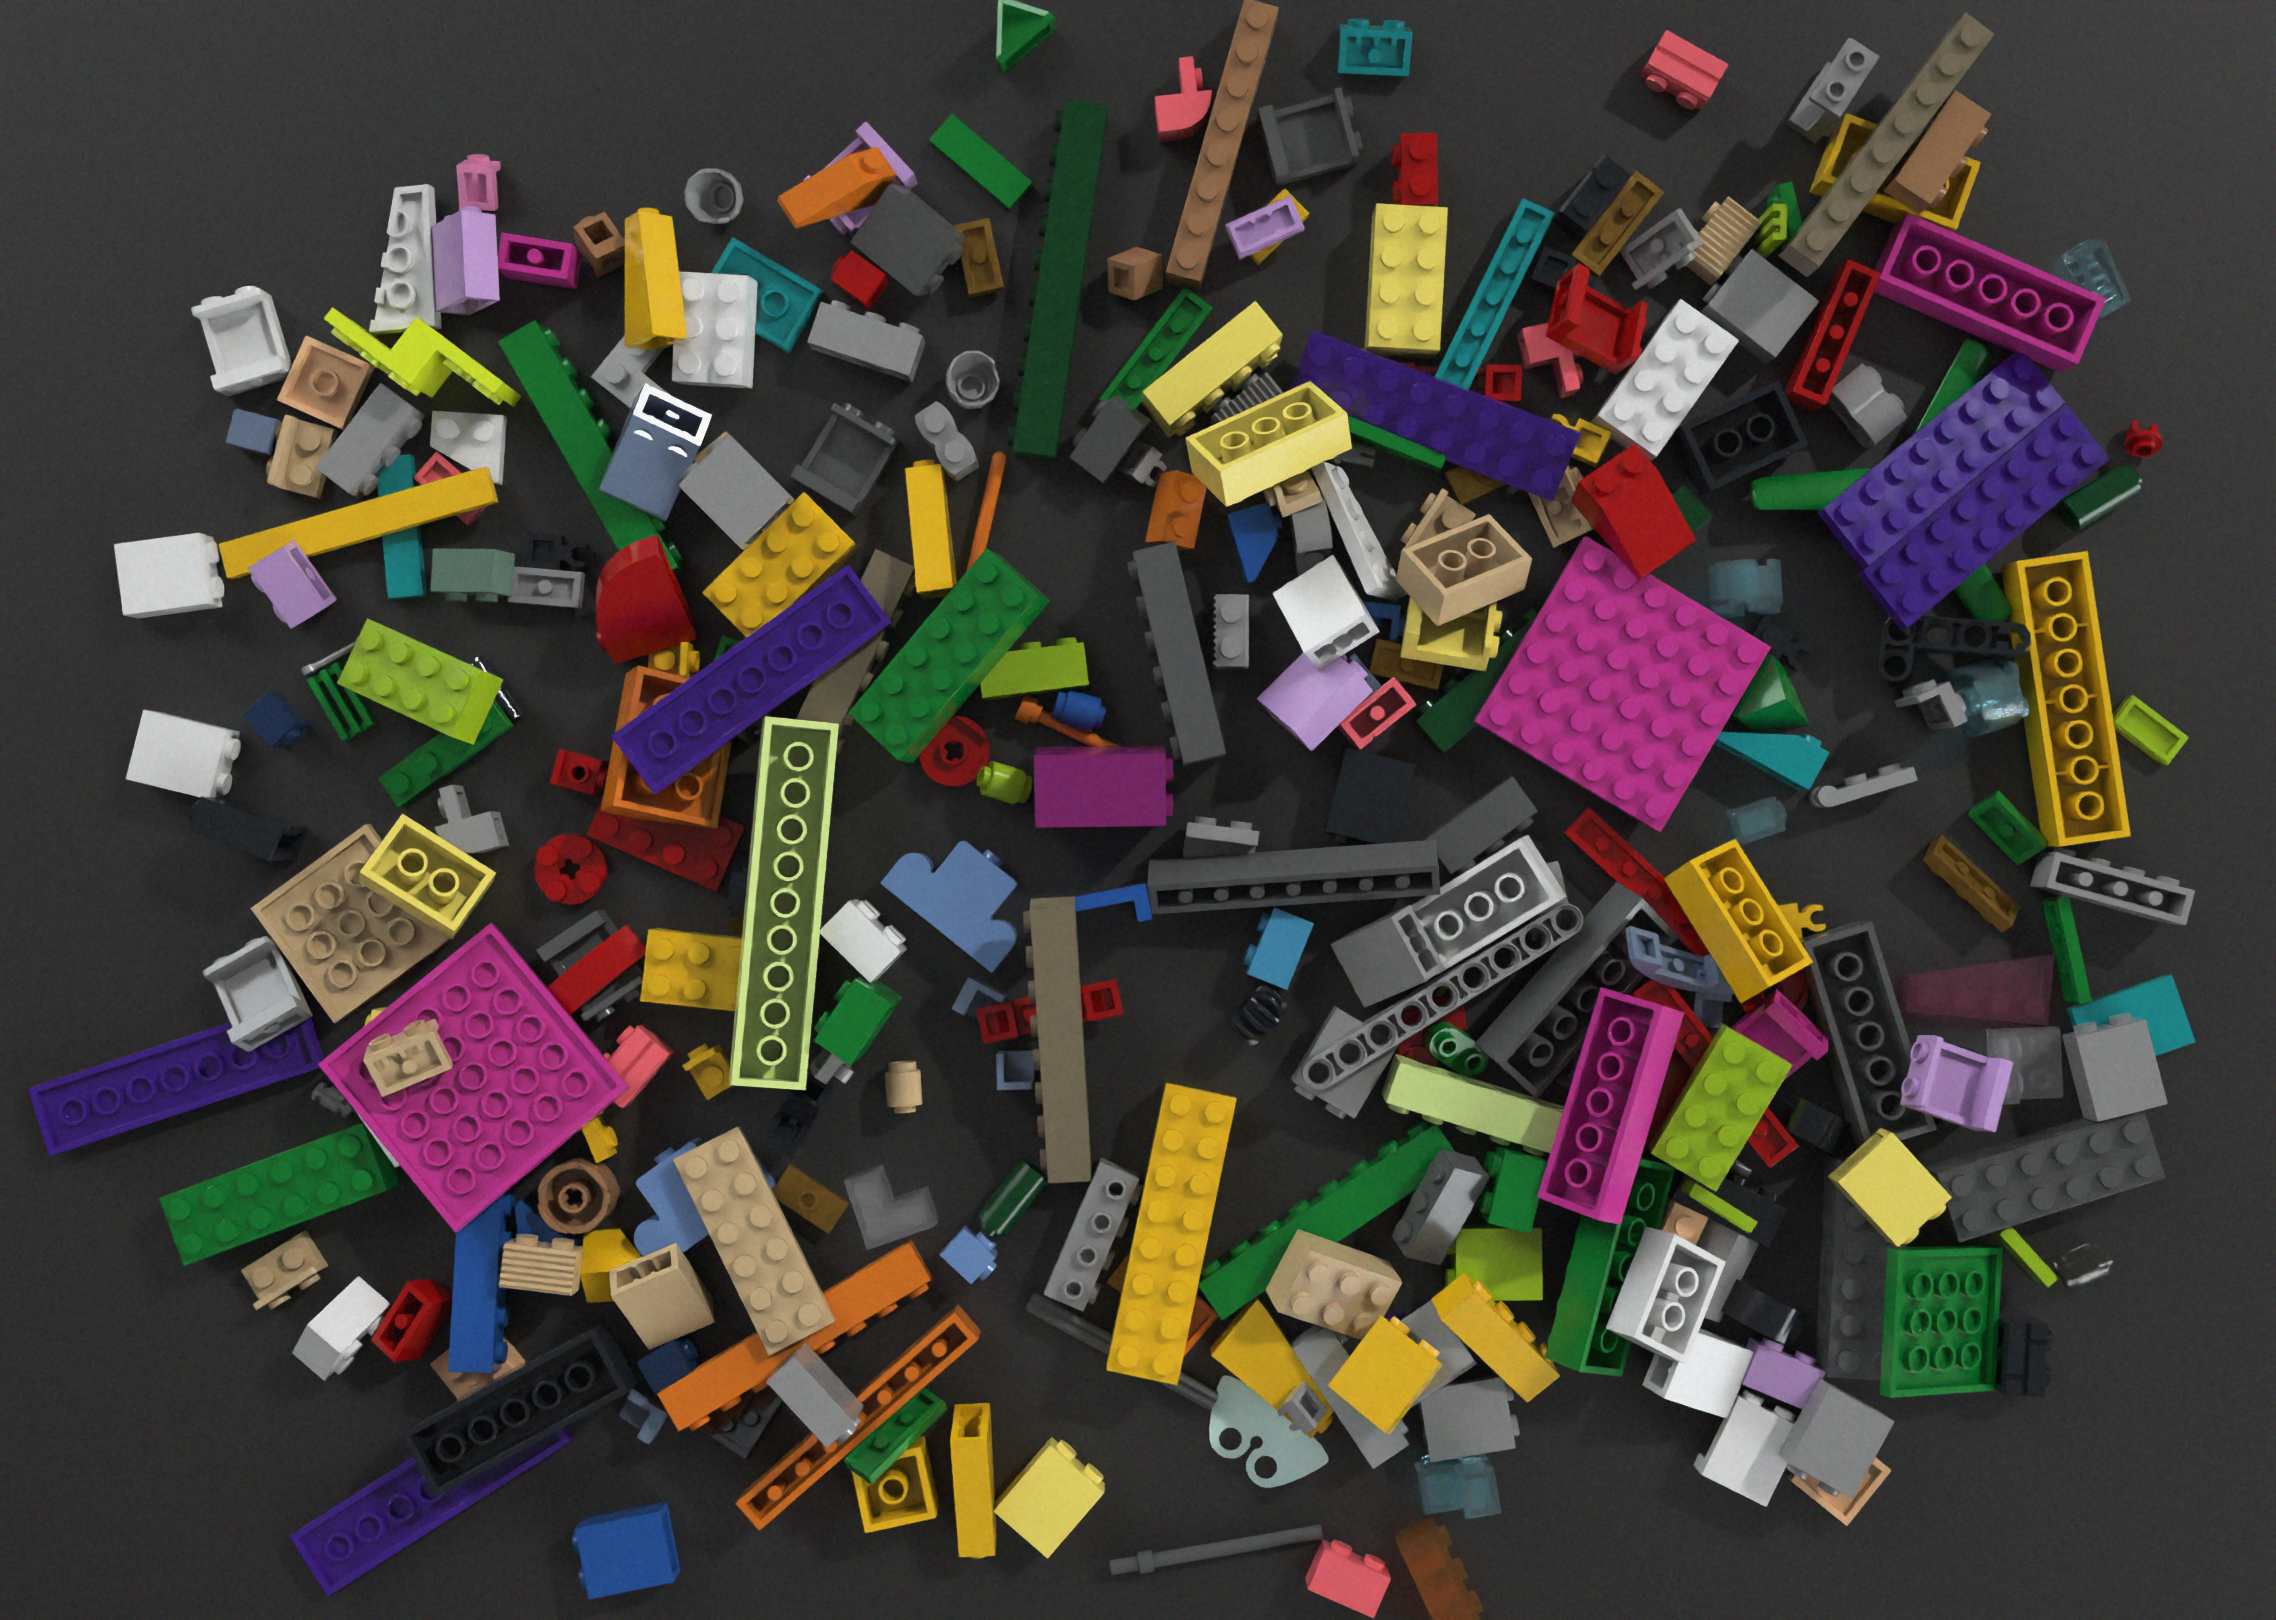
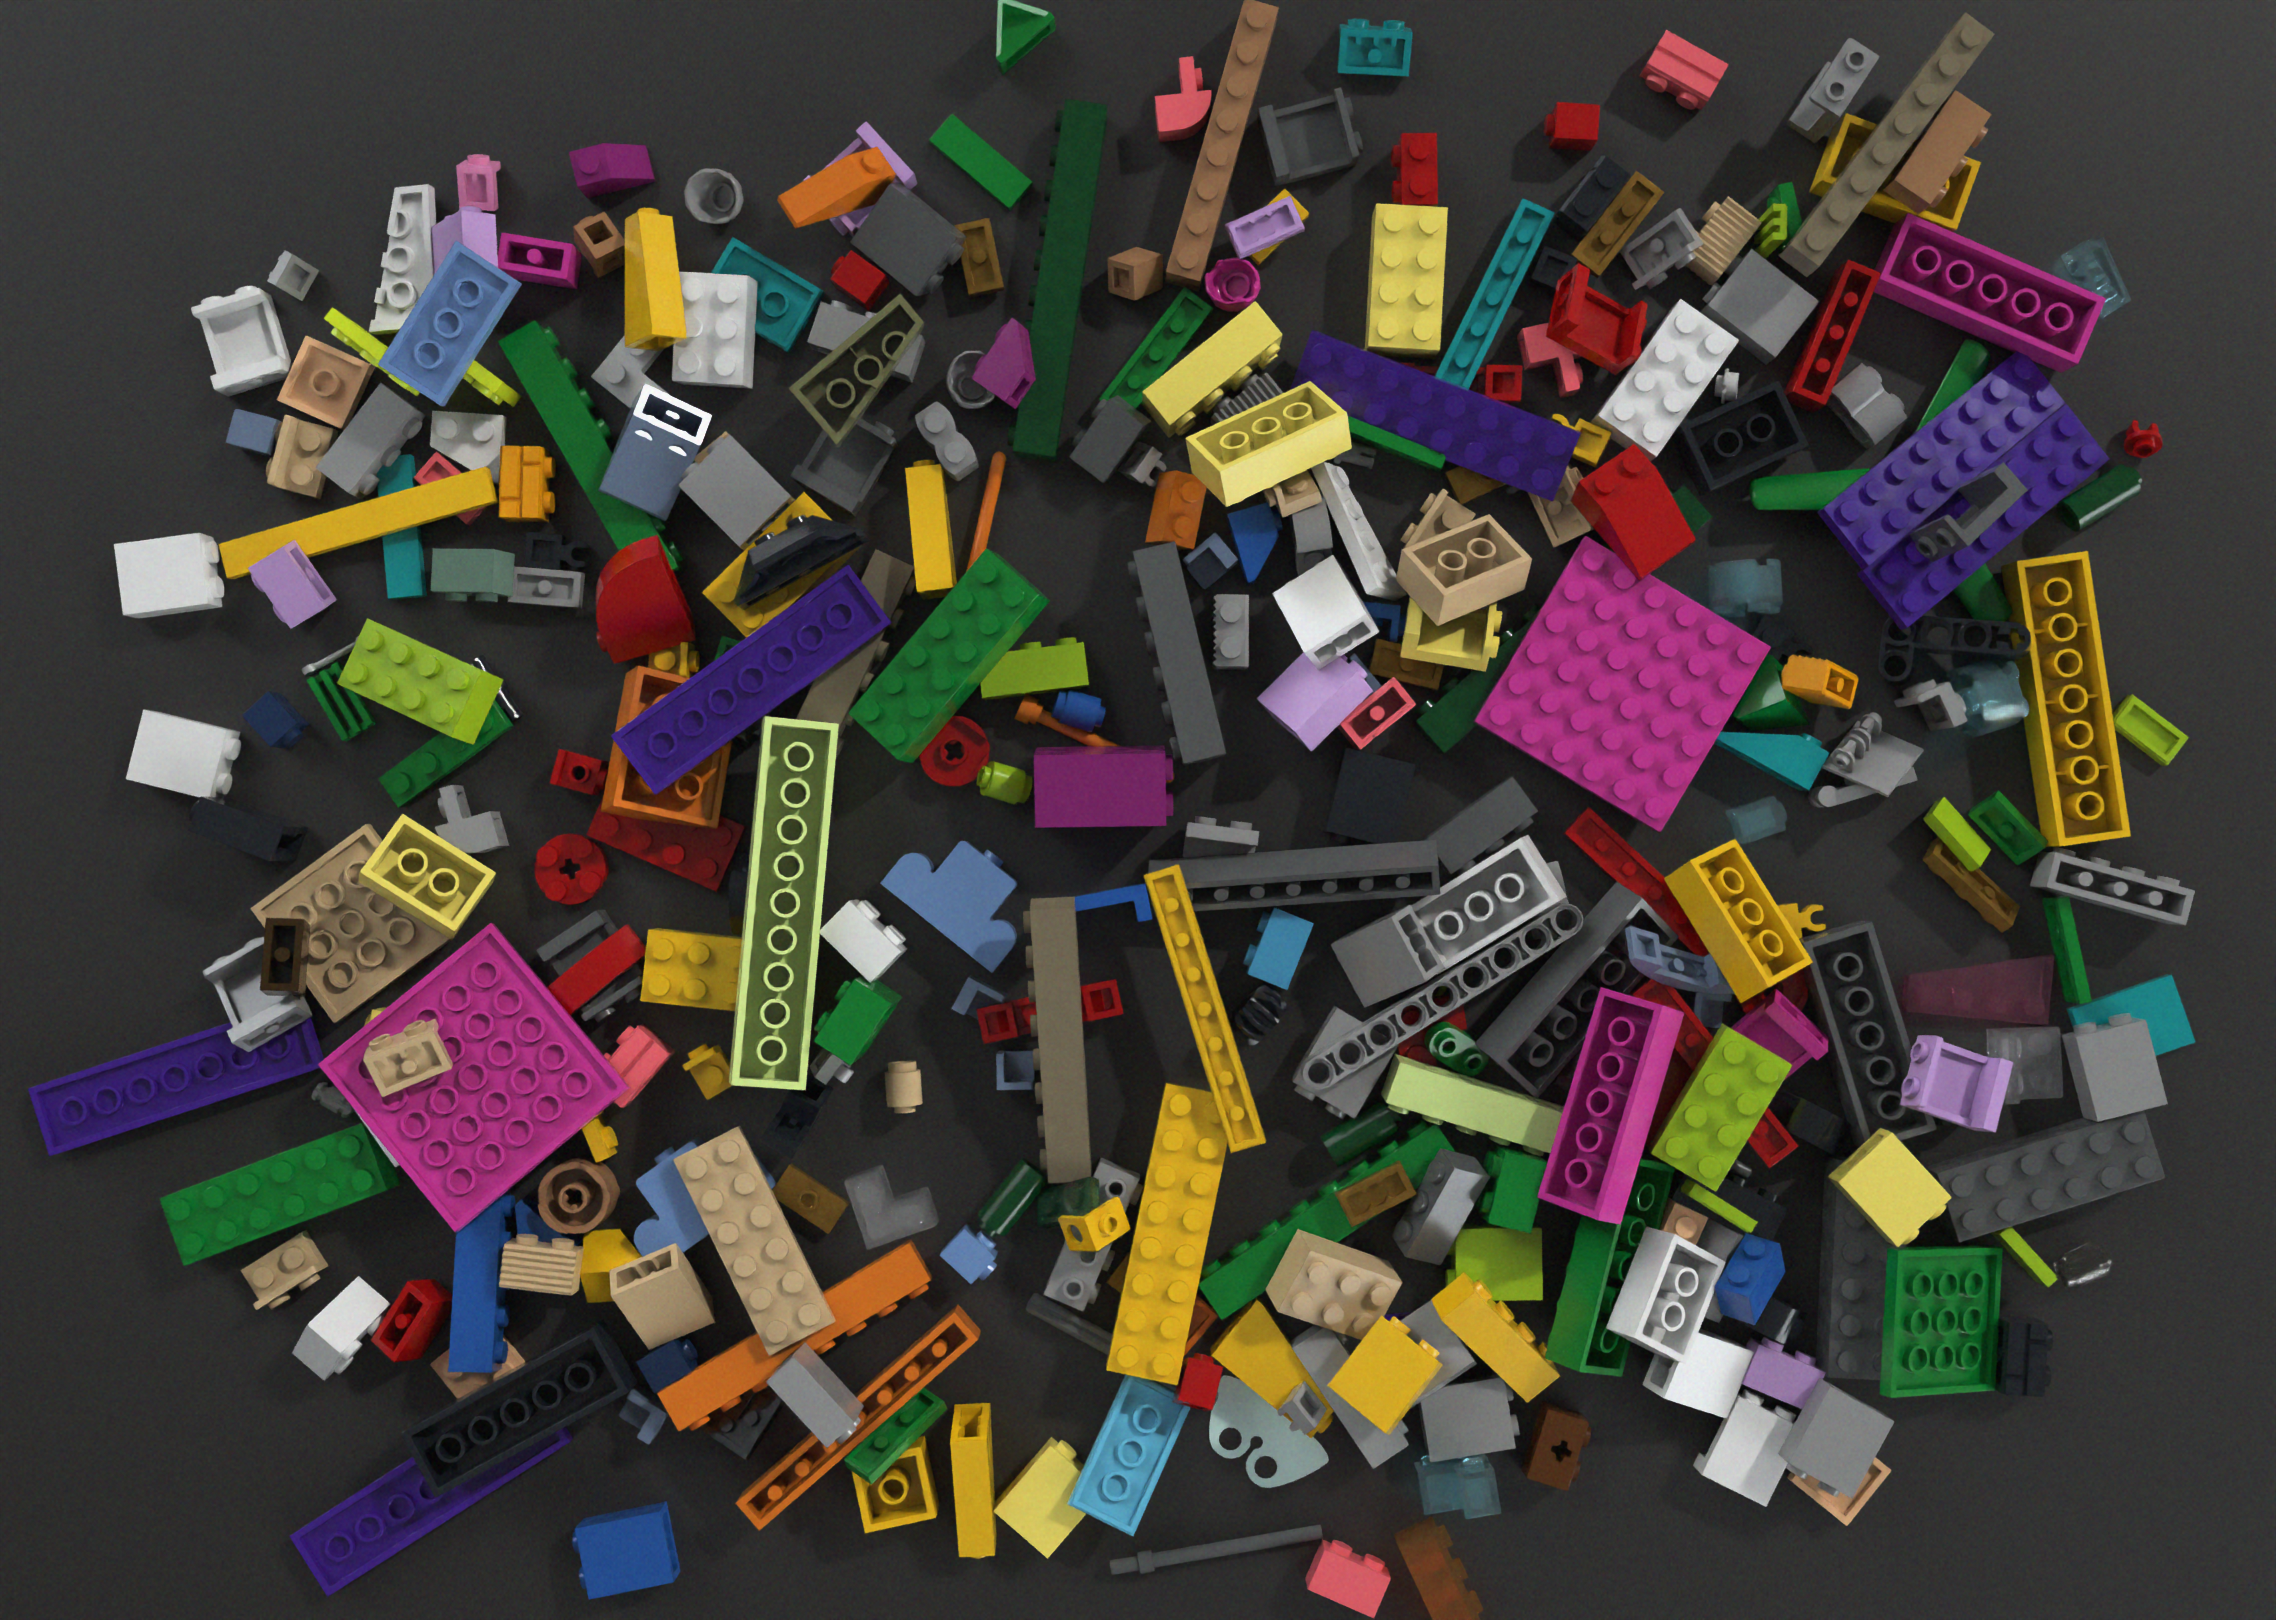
none -> dark brown brick [260,918,310,997]
none -> light grey tile [267,250,319,301]
none -> medium blue plate [378,241,522,407]
none -> light orange brick [499,446,556,523]
none -> magenta slope [569,143,655,199]
none -> black wedge [734,515,870,610]
none -> olive wedge [789,294,925,447]
none -> magenta slope [972,318,1036,409]
none -> clear green plate [1037,1177,1100,1229]
none -> yellow bracket [1058,1197,1131,1252]
none -> medium azure tile [1067,1375,1191,1536]
none -> yellow tile [1144,864,1266,1153]
none -> red brick [1172,1353,1223,1412]
none -> sand blue panel [1182,532,1238,590]
none -> dark pink hair [1204,257,1261,312]
none -> dark green brick [1320,1100,1402,1167]
none -> pearl gold plate [1335,1160,1416,1227]
none -> reddish brown brick [1521,1401,1591,1491]
none -> red brick [1544,102,1600,151]
none -> white plate [1715,368,1739,404]
none -> blue brick [1715,1233,1786,1325]
none -> light orange brick [1781,654,1859,709]
none -> light grey hinge [1822,712,1924,797]
none -> dark grey panel [1910,462,2028,562]
none -> lime tile [1923,797,1991,872]

